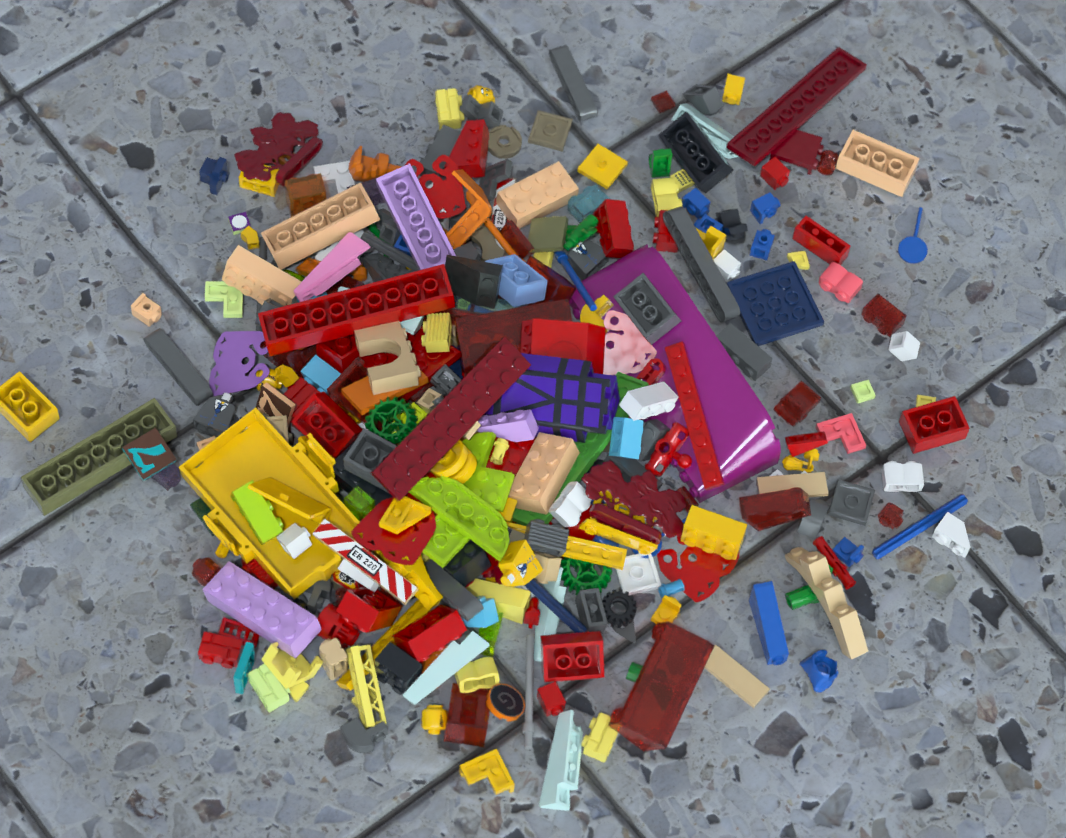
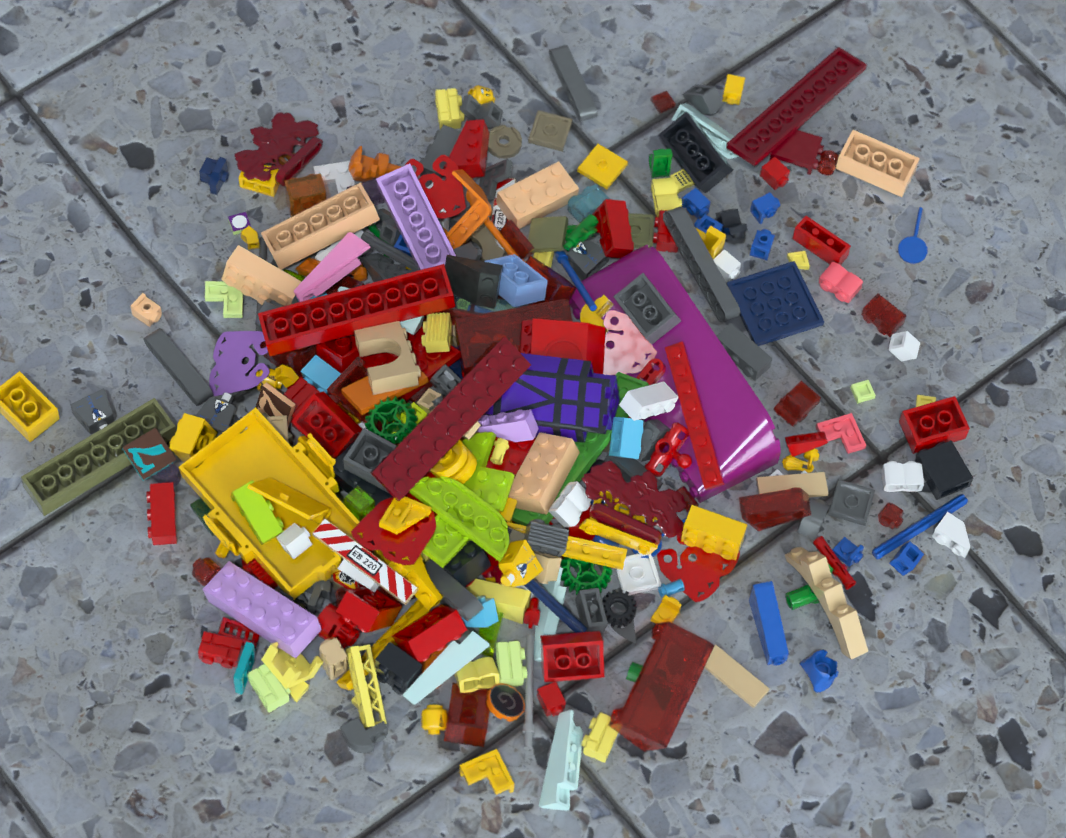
none -> dark grey torso [70,388,114,434]
none -> red brick [146,482,177,545]
none -> yellow brick [169,413,217,466]
none -> yellowish green brick [495,641,527,686]
none -> olive tile [628,213,654,249]
none -> blue brick [889,541,924,576]
none -> black brick [915,440,973,500]

